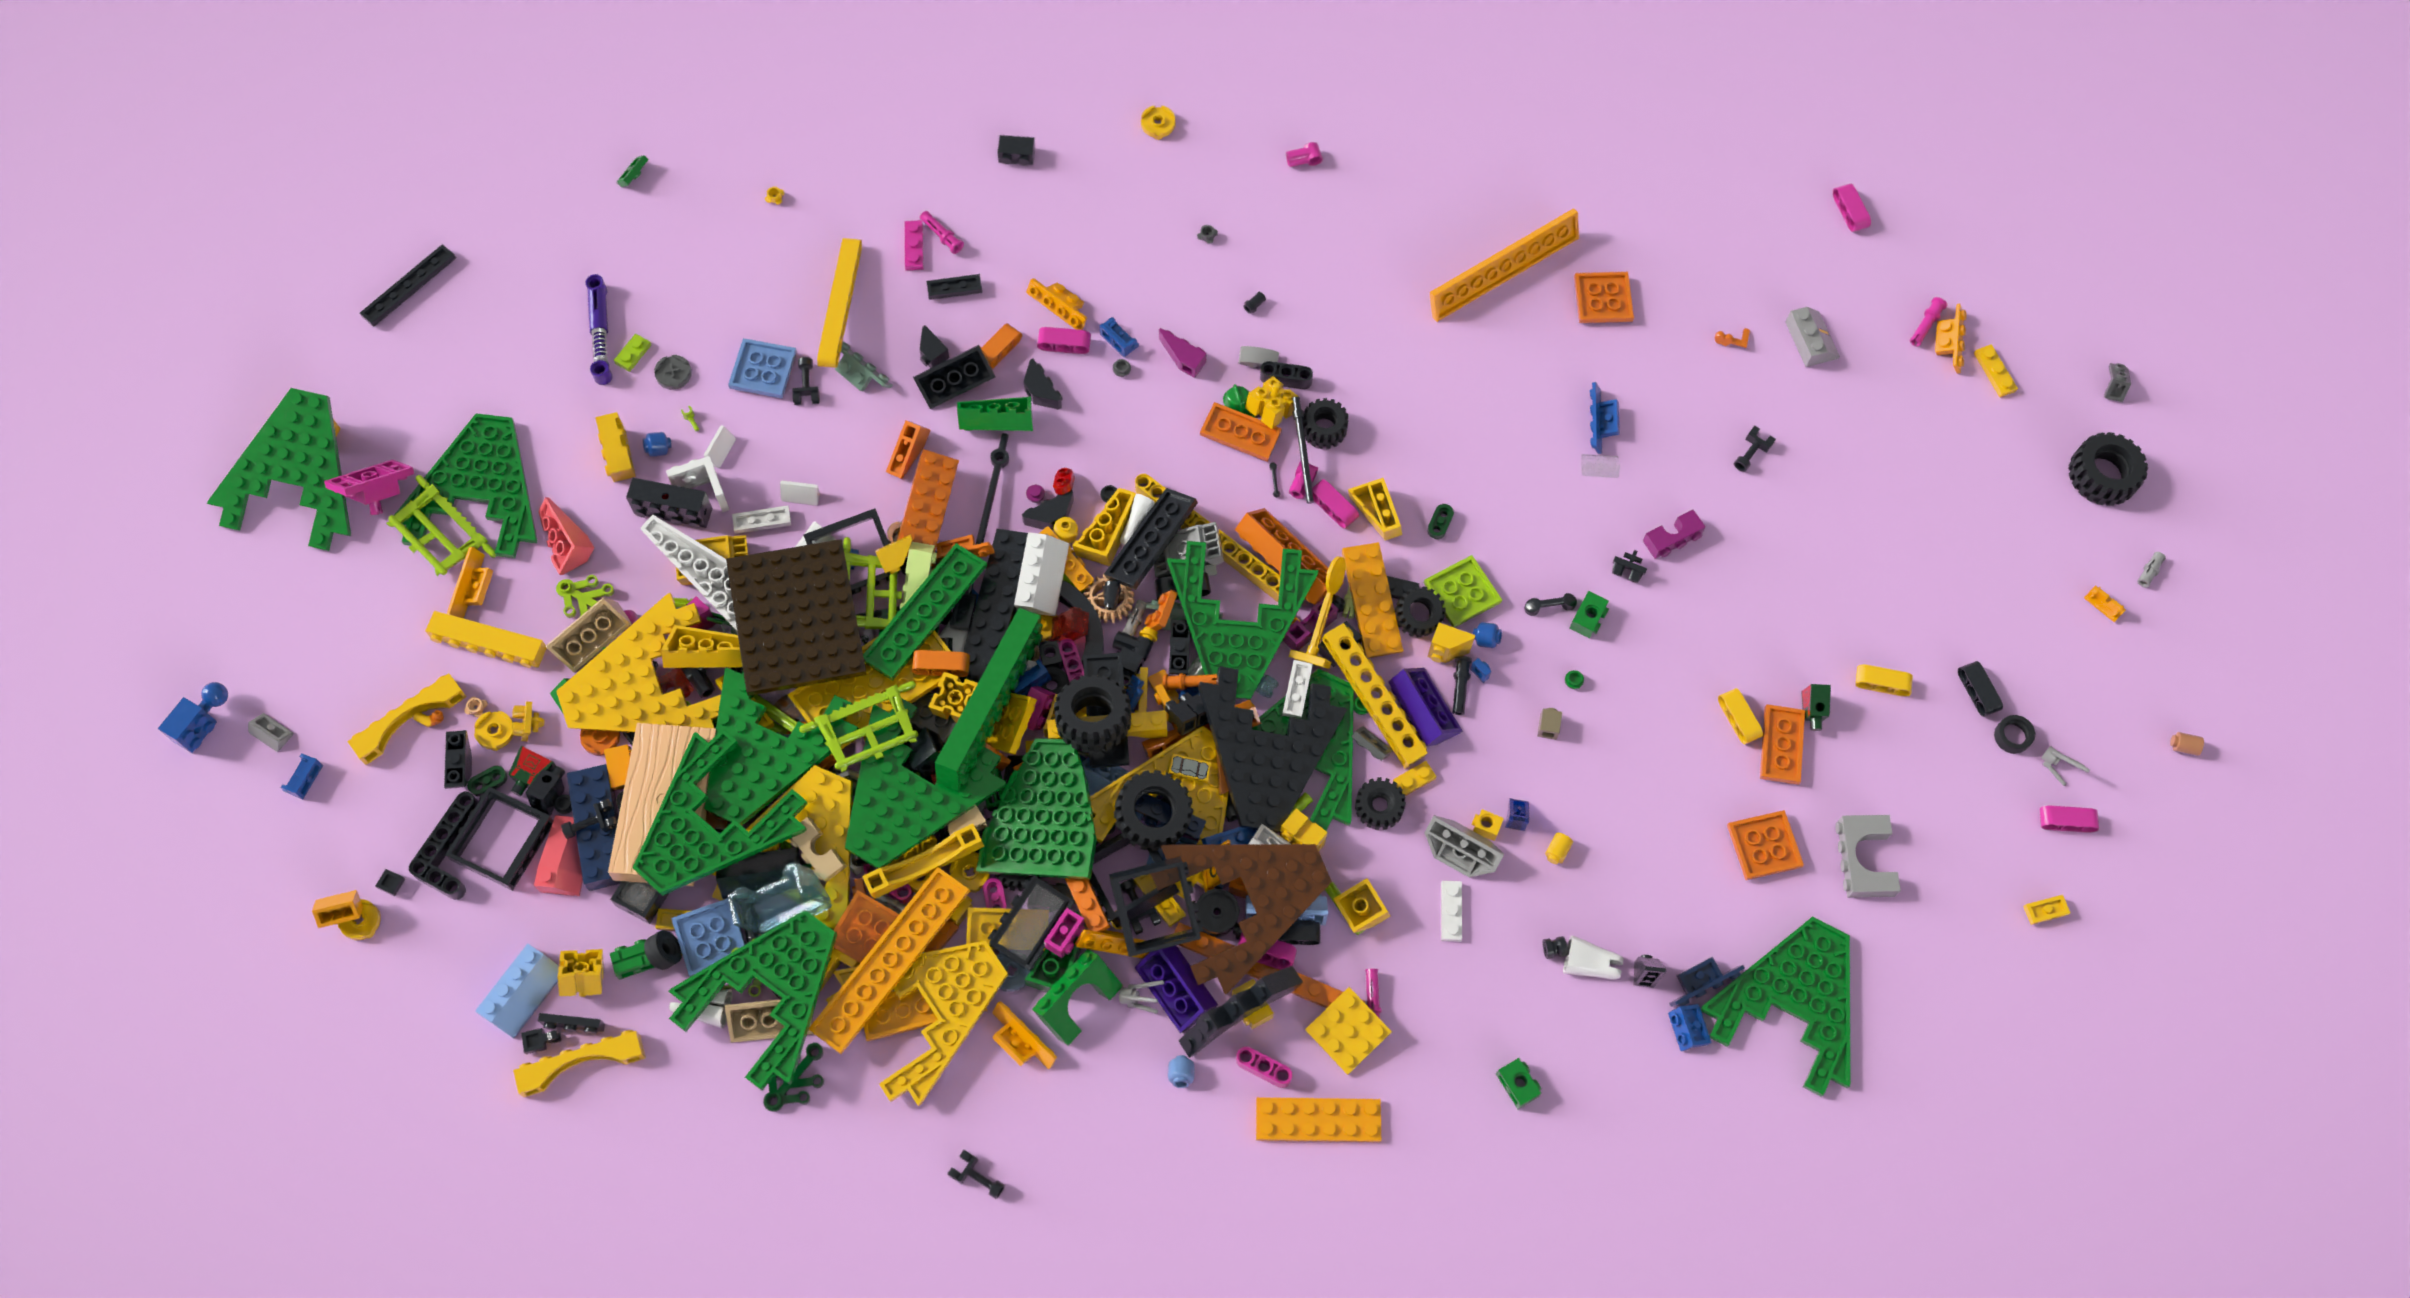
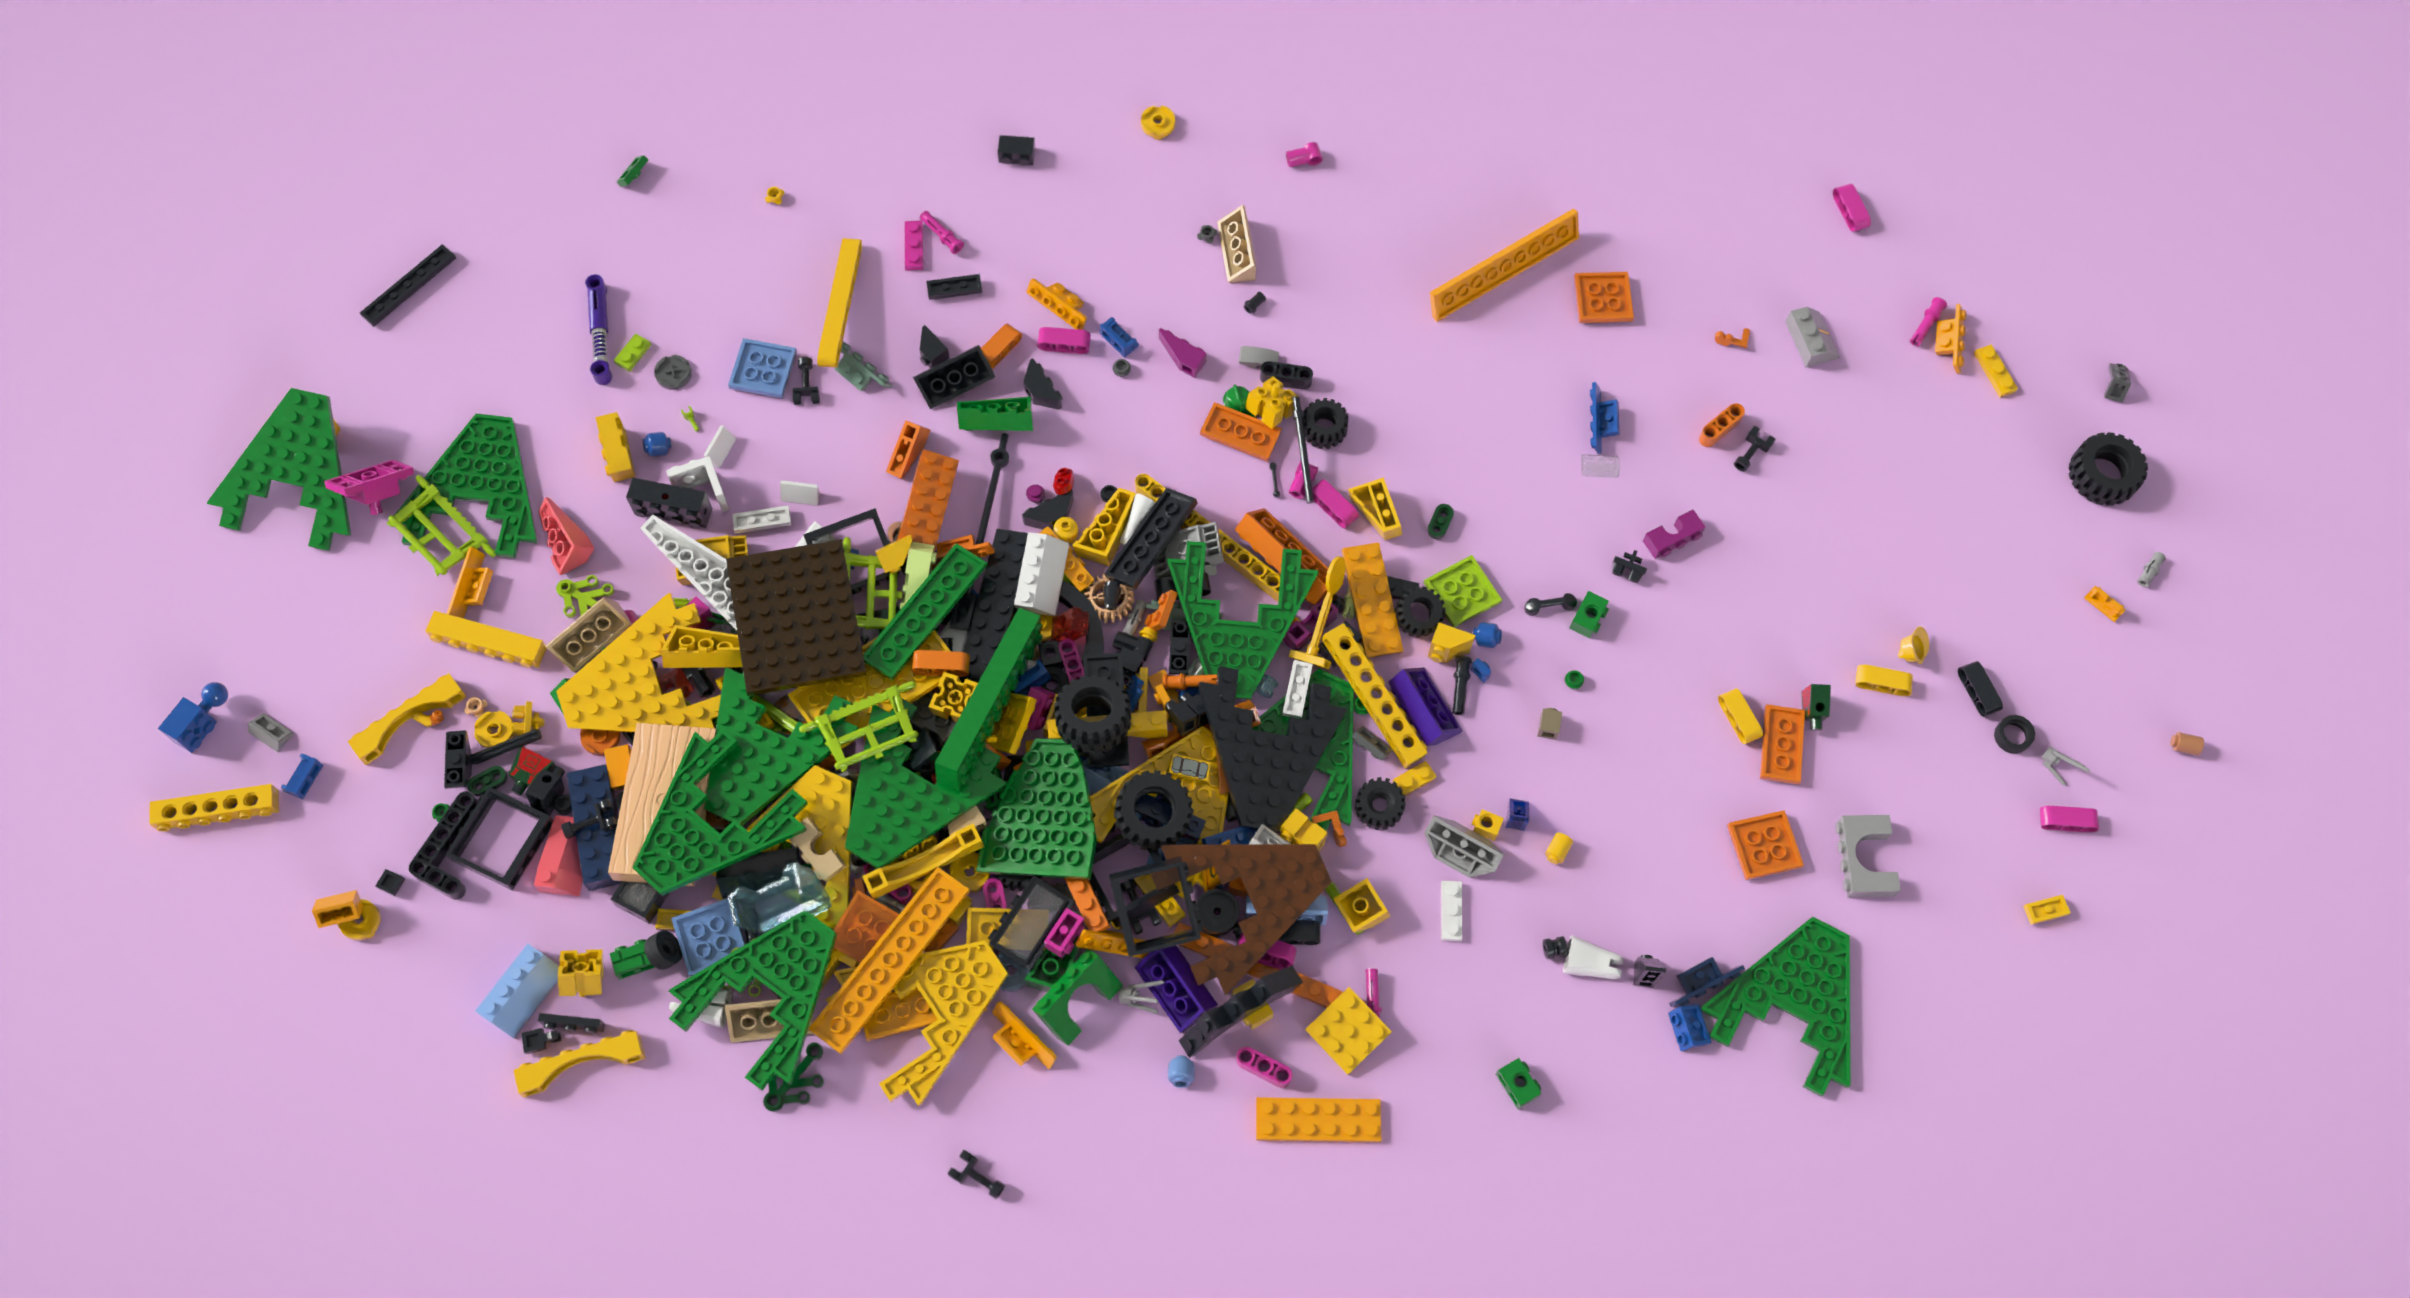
none -> yellow brick [149,784,279,832]
none -> green plate [432,803,450,822]
none -> black axle [469,729,542,765]
none -> tan slope [1217,205,1256,283]
none -> orange piece [1312,811,1347,847]
none -> orange beam [1699,403,1745,447]
none -> yellow piece [1898,626,1929,664]

